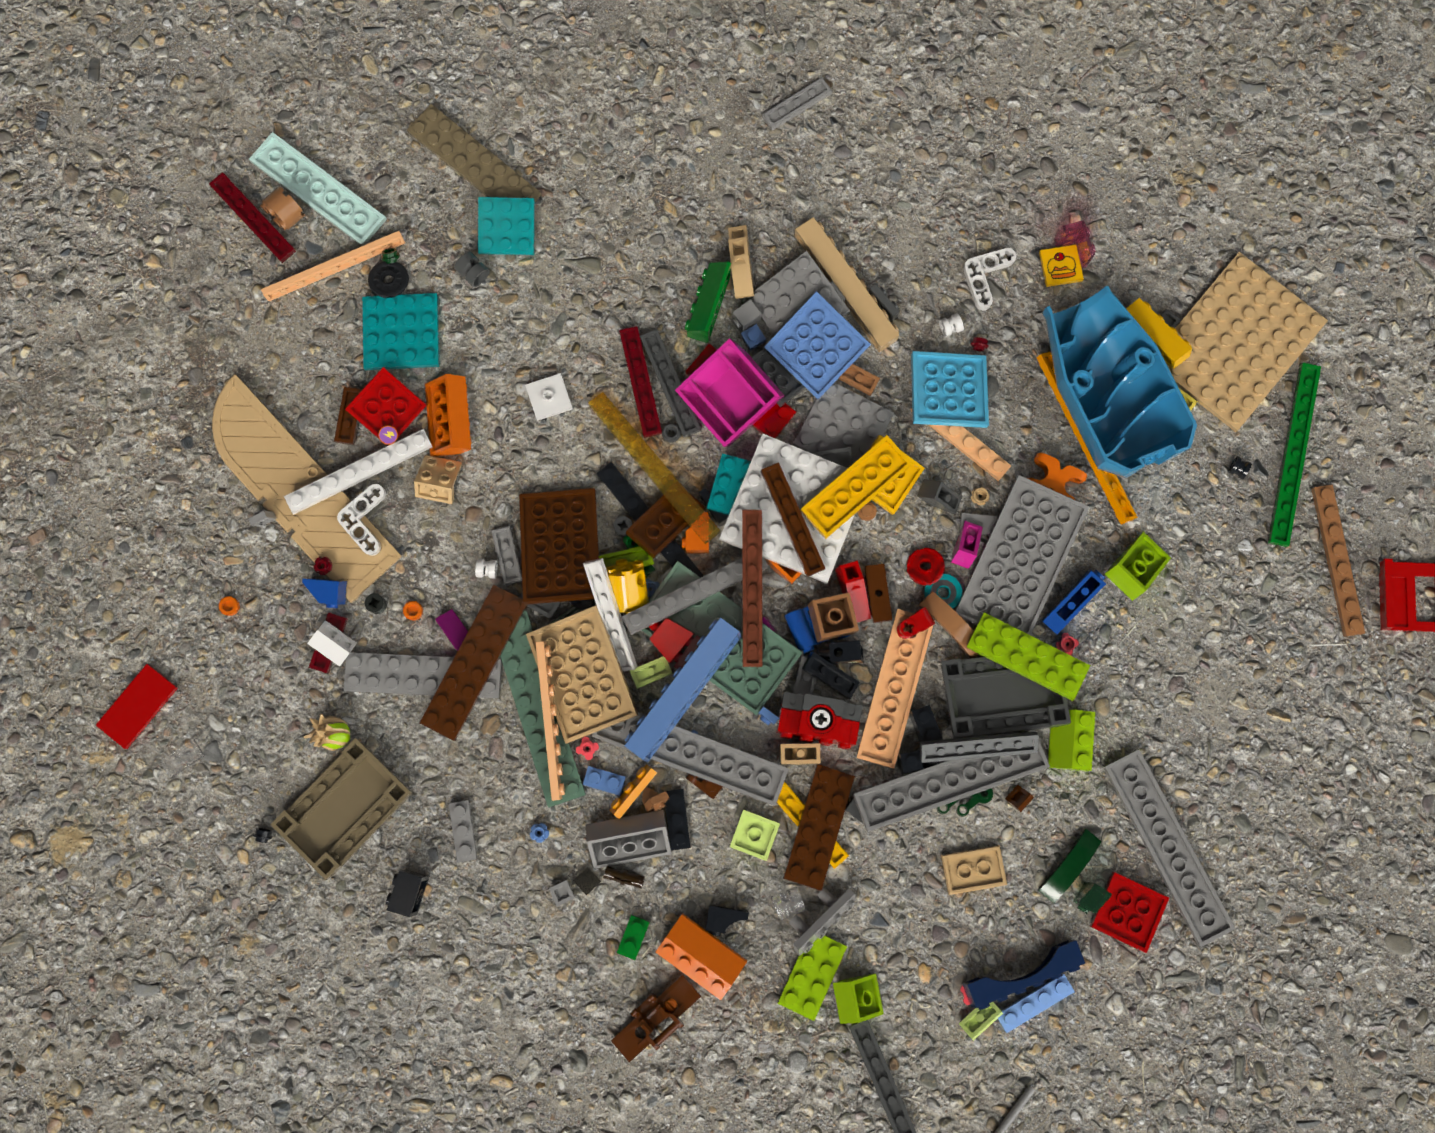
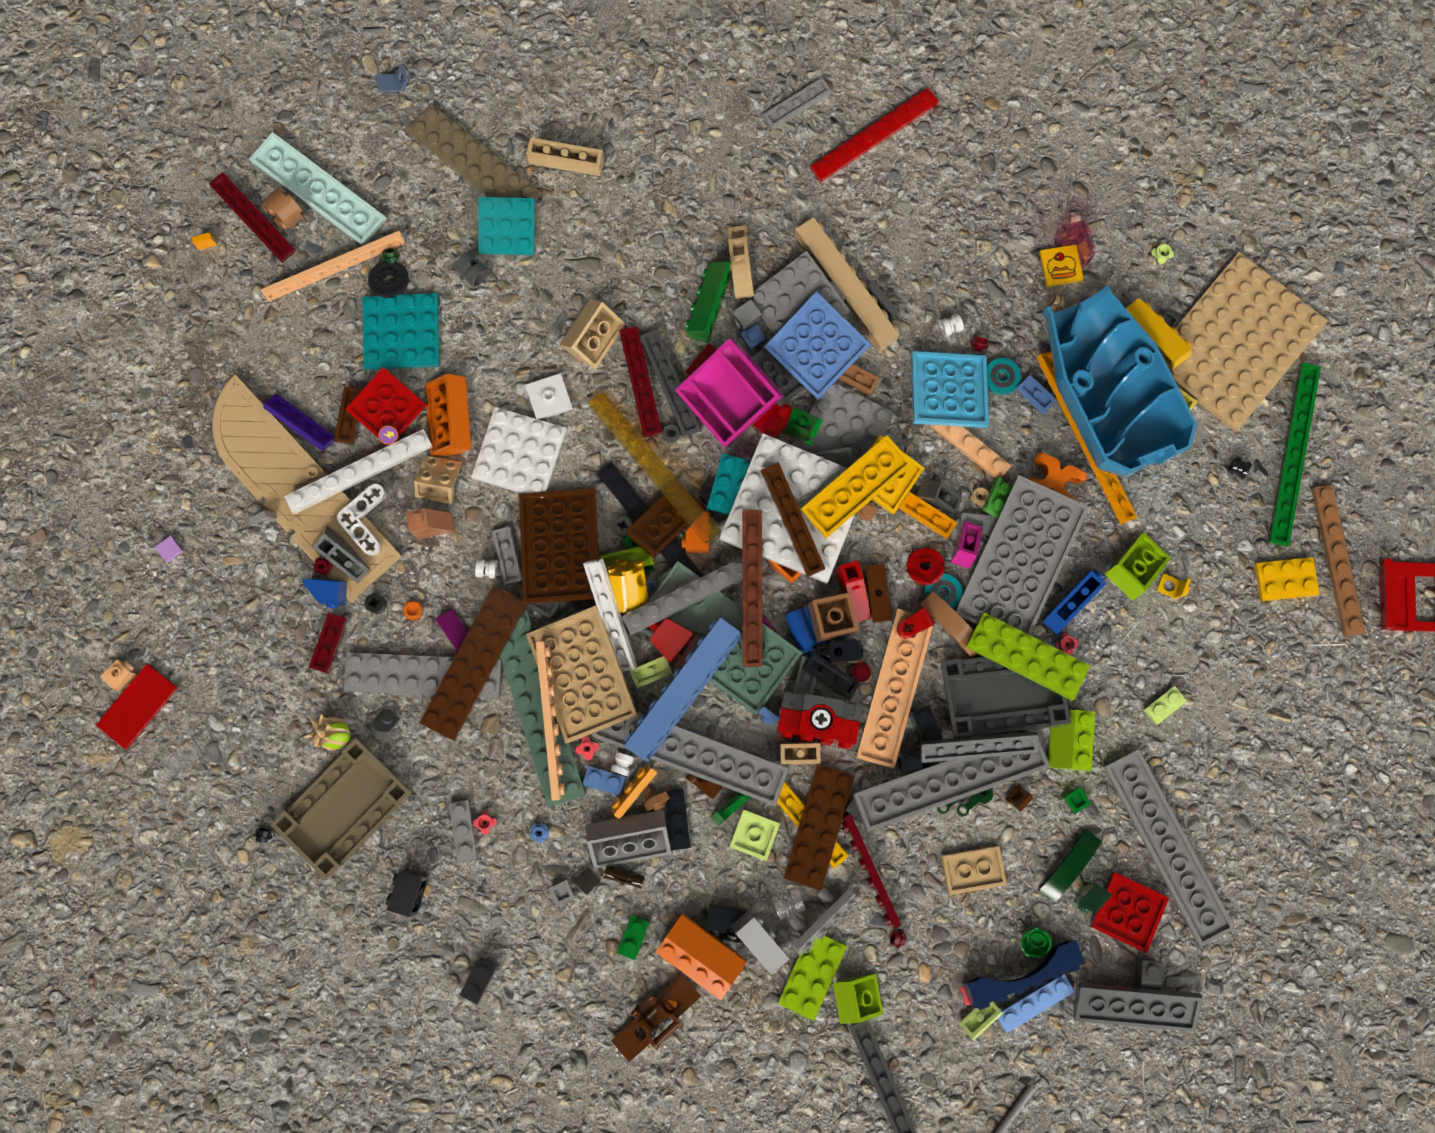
orange tile [219,596,240,616] -> none
white hinge [307,620,357,666] -> none
white beam [963,248,1017,311] -> none
none -> light nougat brick [100,659,138,691]
none -> lavender tile [155,535,183,563]
none -> light orange tile [191,232,217,250]
none -> dark purple plate [263,394,335,451]
none -> dark grey slope [312,526,370,583]
none -> dark grey plate [371,709,400,741]
none -> sand blue bracket [375,65,408,92]
none -> nougat slope [406,508,455,539]
none -> black brick [460,956,499,1005]
none -> white plate [471,407,567,498]
none -> coral plate [473,811,497,835]
none -> tan brick [526,137,604,176]
none -> tan slope [559,299,626,369]
none -> white wheel [610,752,635,776]
none -> green piece [711,793,751,826]
none -> dark grey plate [722,932,742,949]
none -> light grey brick [730,910,789,975]
none -> green plate [783,407,823,446]
none -> red plate [810,88,939,183]
none -> dark red plate [841,814,902,929]
none -> dark red plate [851,663,871,682]
none -> dark red plate [890,929,906,949]
none -> light orange plate [898,492,957,540]
none -> bright green plate [982,476,1013,519]
none -> teal tile [987,358,1021,395]
none -> medium blue plate [1016,375,1057,415]
none -> green hair [1020,927,1052,958]
none -> tan plate [1048,294,1065,312]
none -> green plate [1063,787,1091,814]
none -> dark grey plate [1073,983,1203,1032]
none -> dark grey slope [1135,958,1163,990]
none -> yellowish green plate [1143,686,1187,725]
none -> yellowish green plate [1151,243,1174,264]
none -> yellow bracket [1157,574,1191,600]
none -> yellow plate [1254,557,1320,602]

